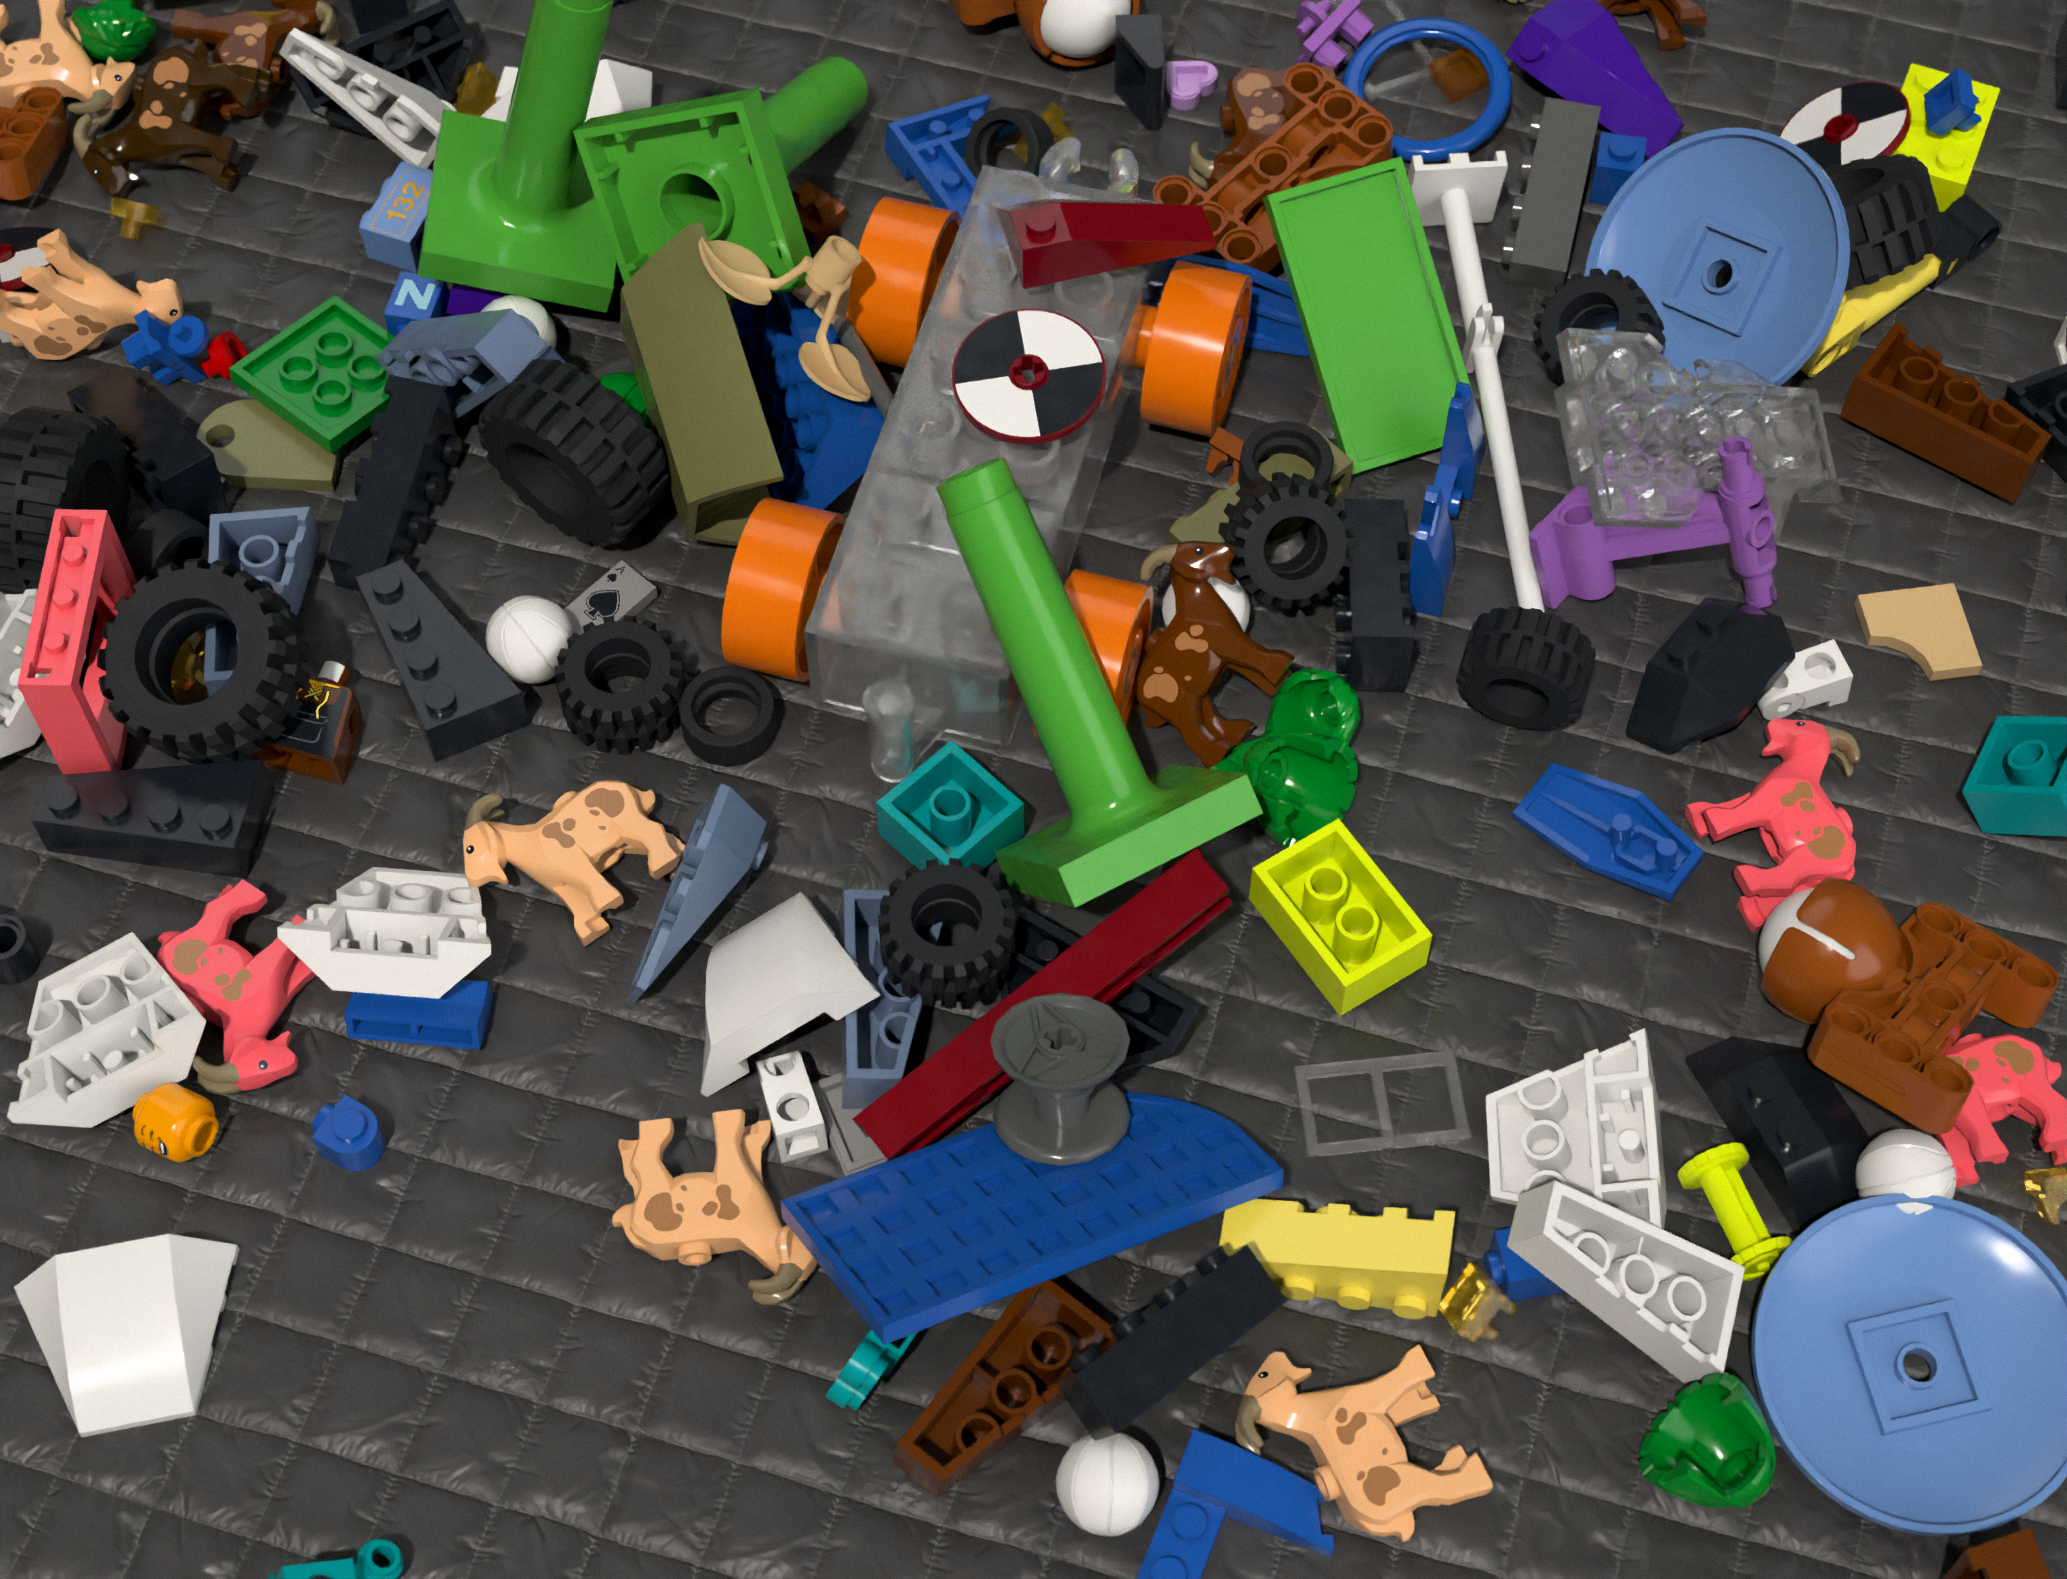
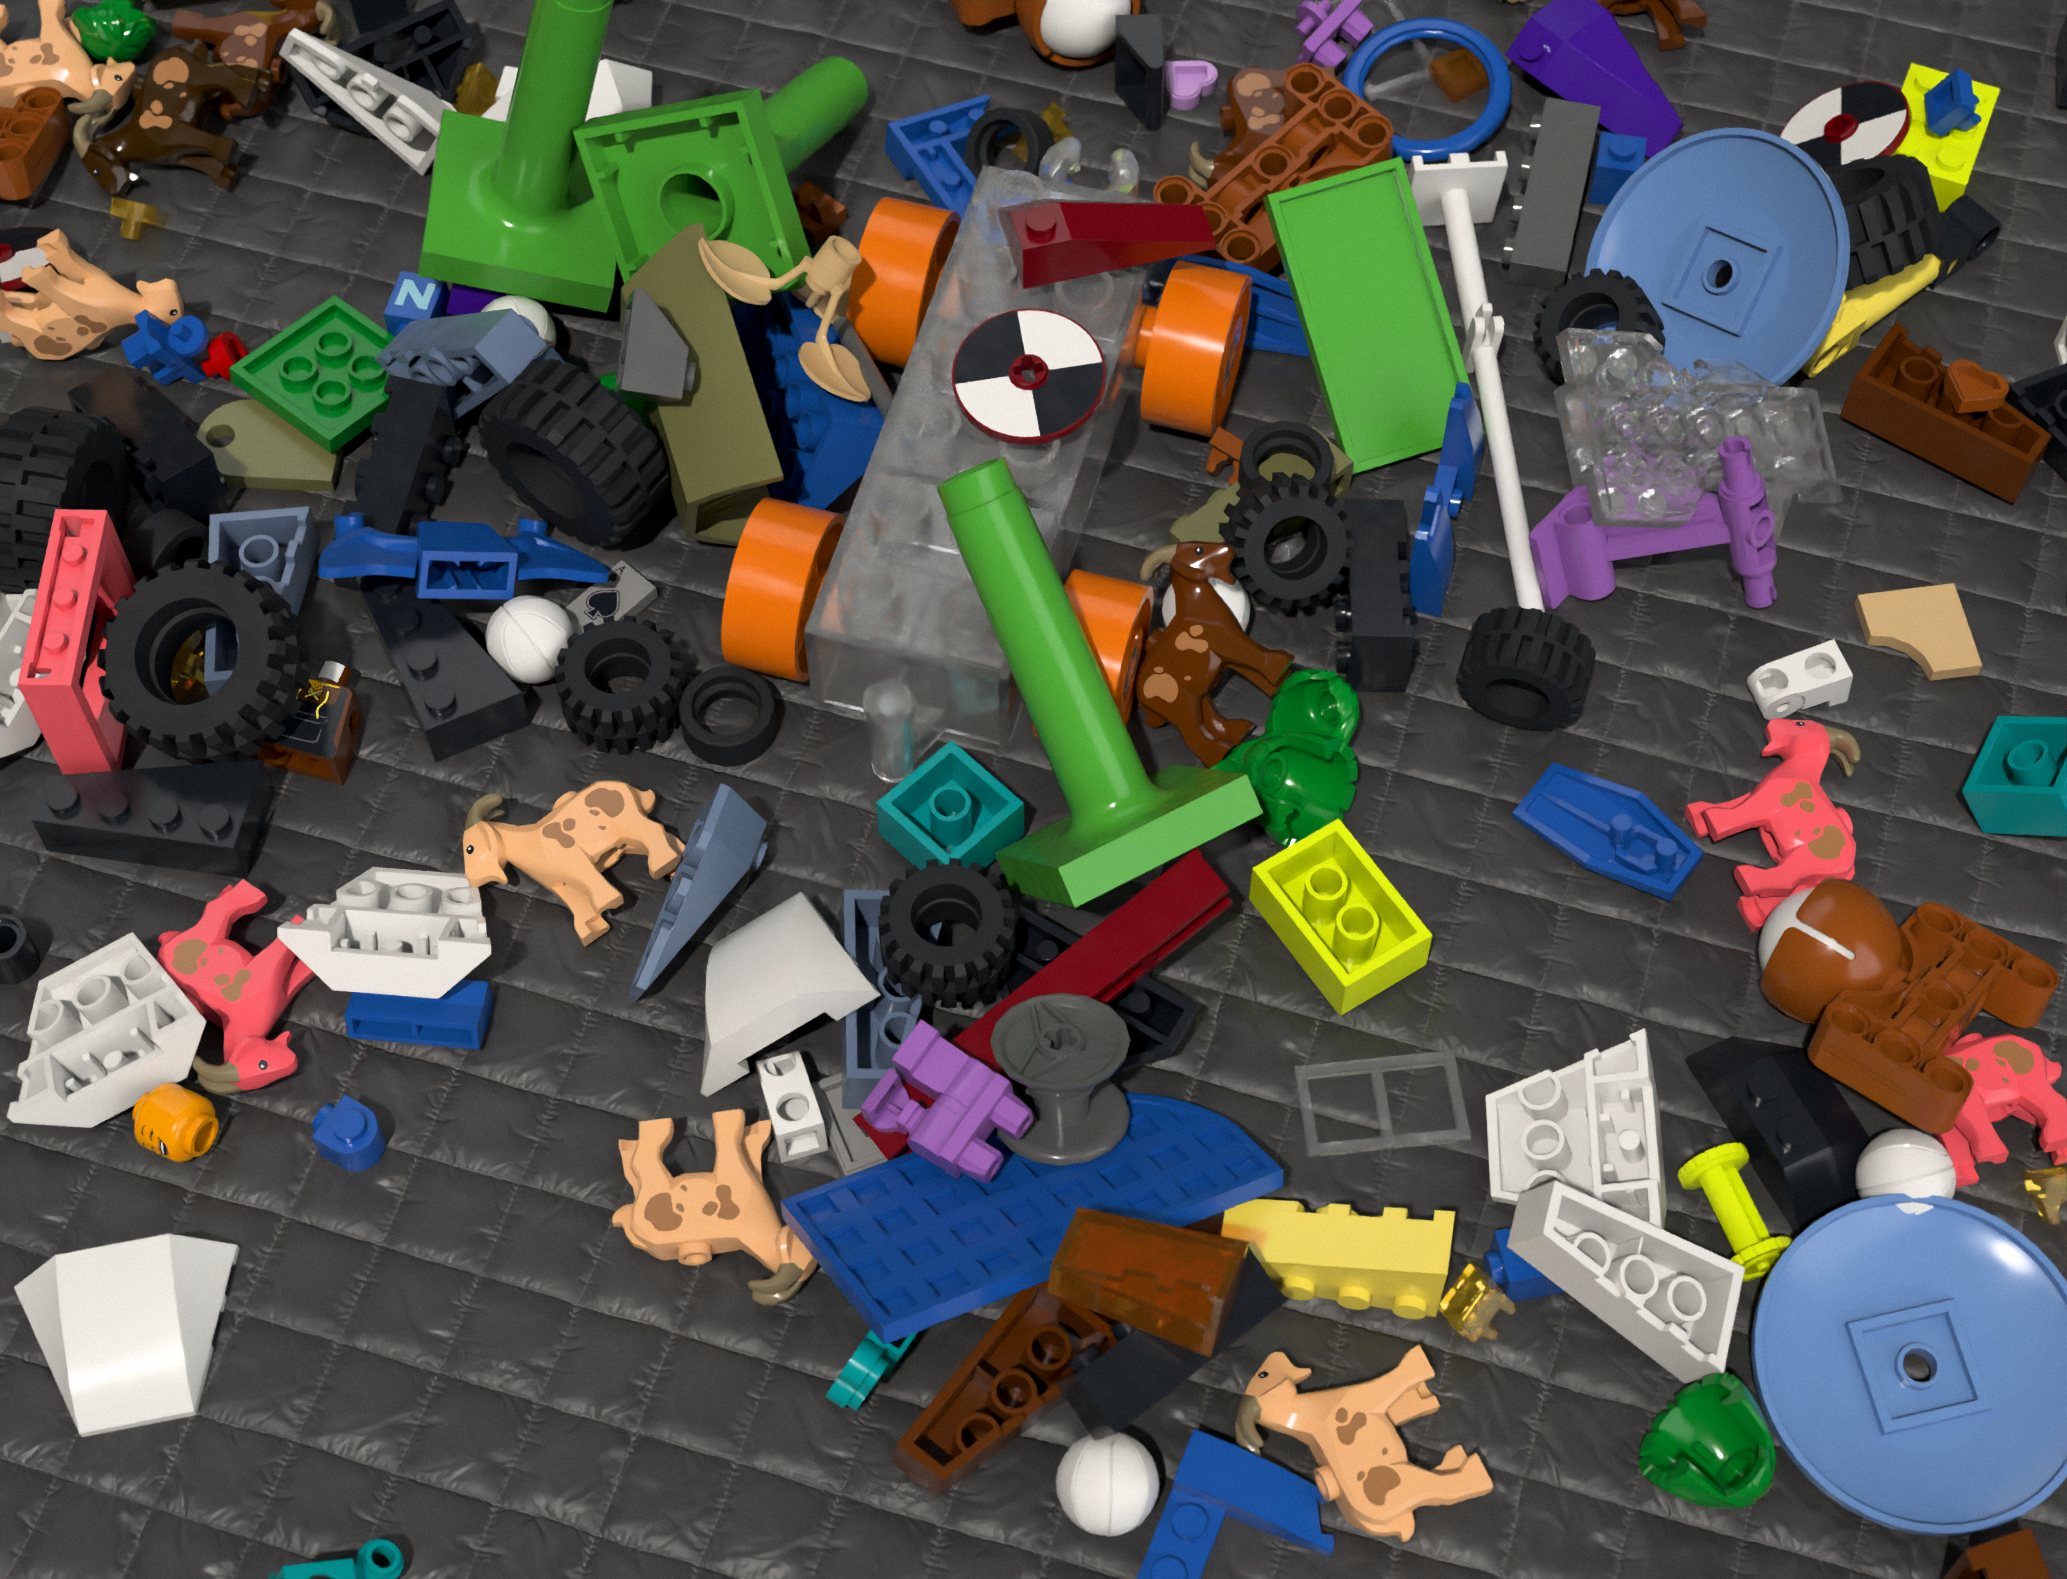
medium blue brick [359,161,433,273] -> none
black wedge [1625,598,1796,754] -> none
none -> blue torso [318,512,610,600]
none -> dark grey slope [614,288,696,403]
none -> medium lavender hips [860,1019,1033,1183]
none -> clear orange wedge [1047,1207,1249,1358]
none -> dark orange tile [1943,359,2009,413]

